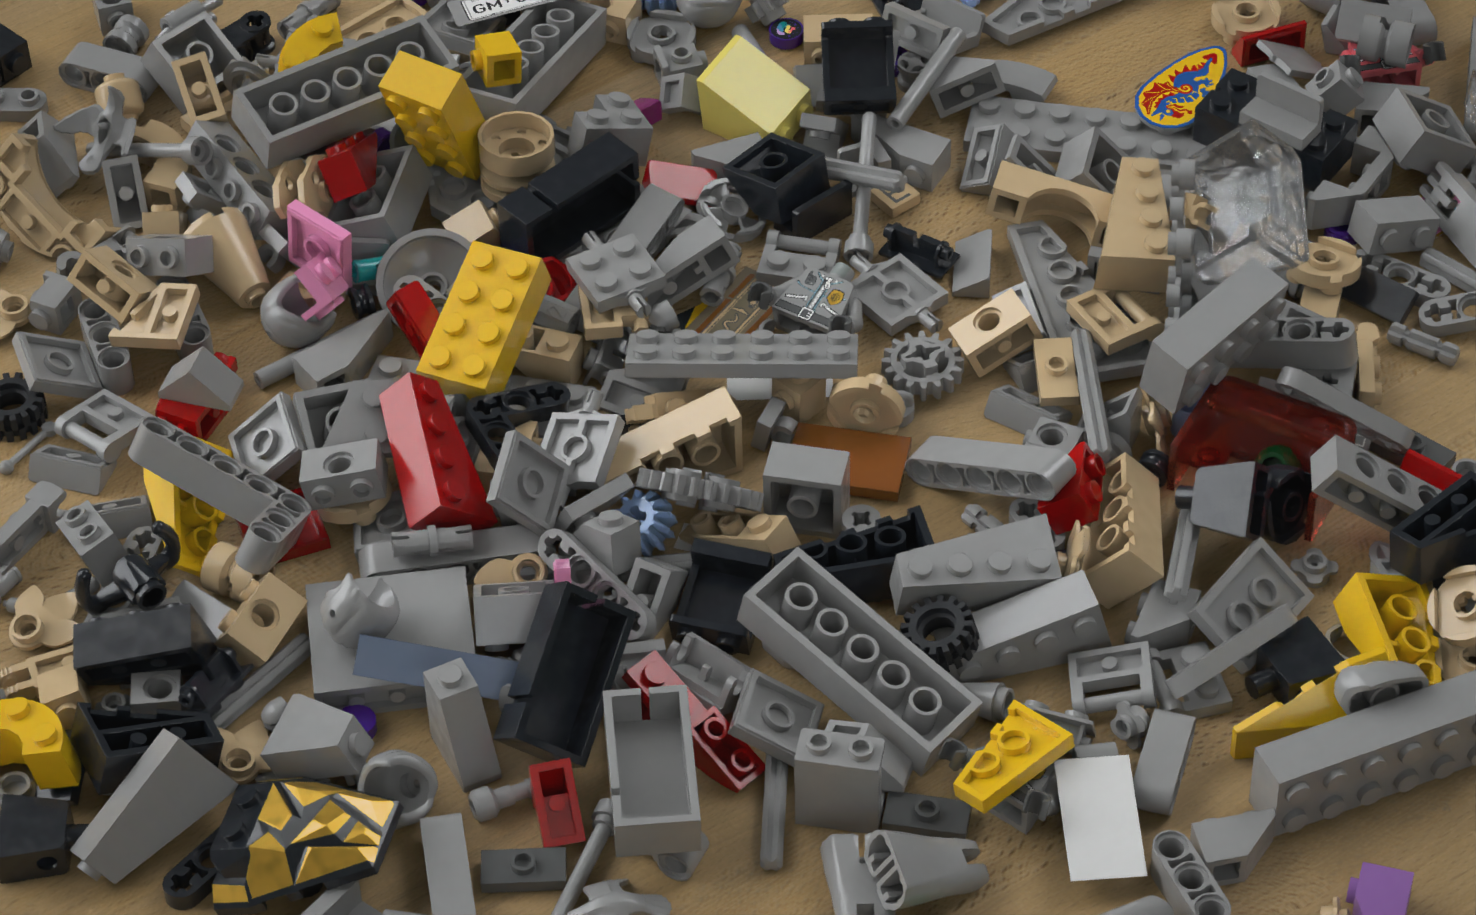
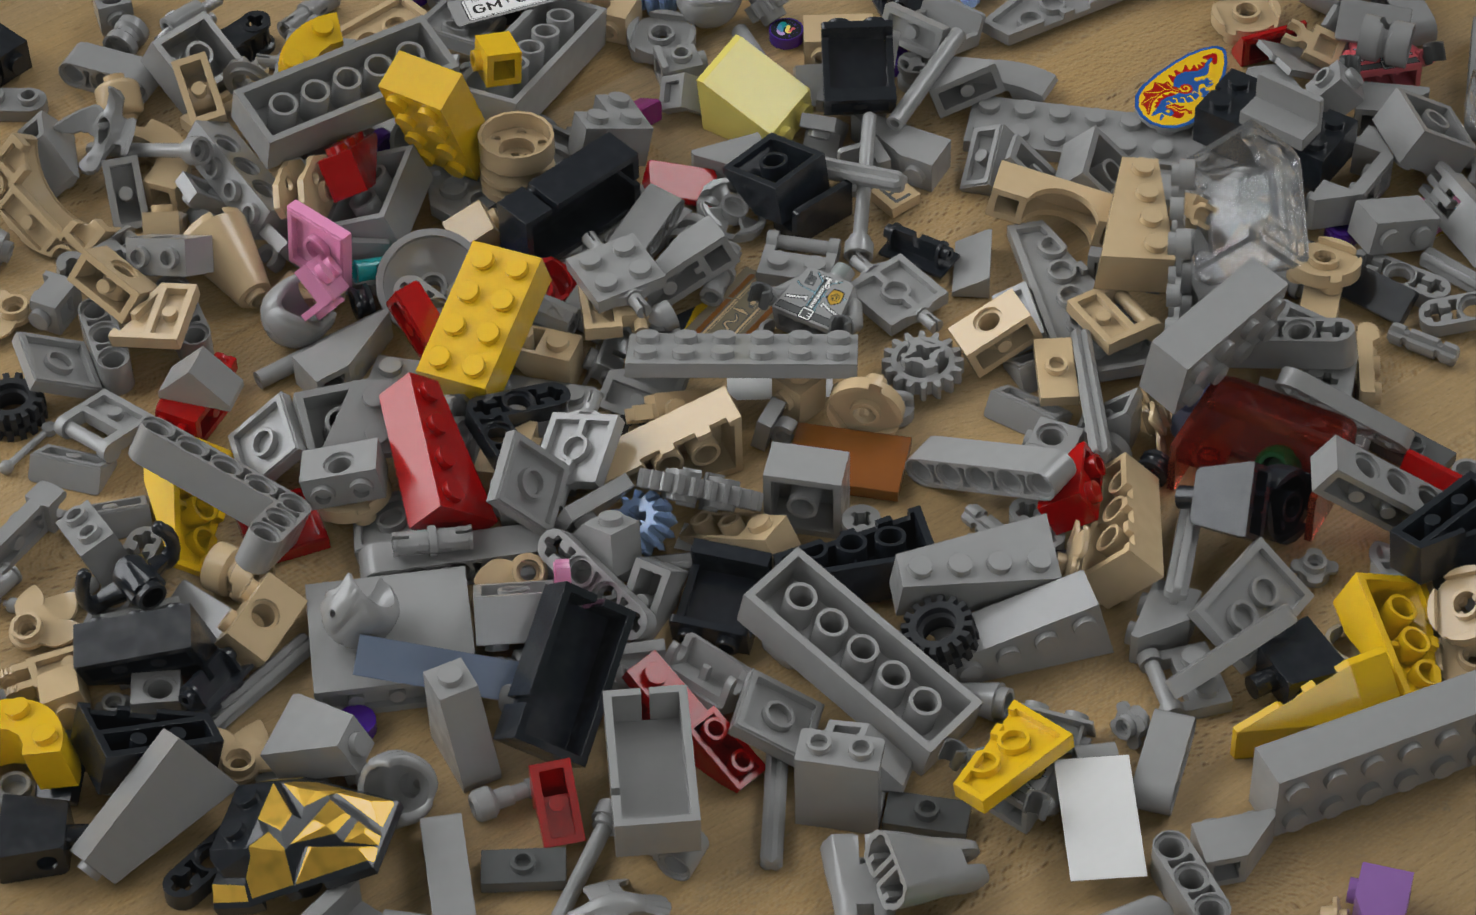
light grey hinge [261,696,287,732] -> none
light grey plate [1067,641,1157,716] -> none
light grey piece [1334,660,1429,715] -> none
none -> tan plate [1280,18,1347,68]

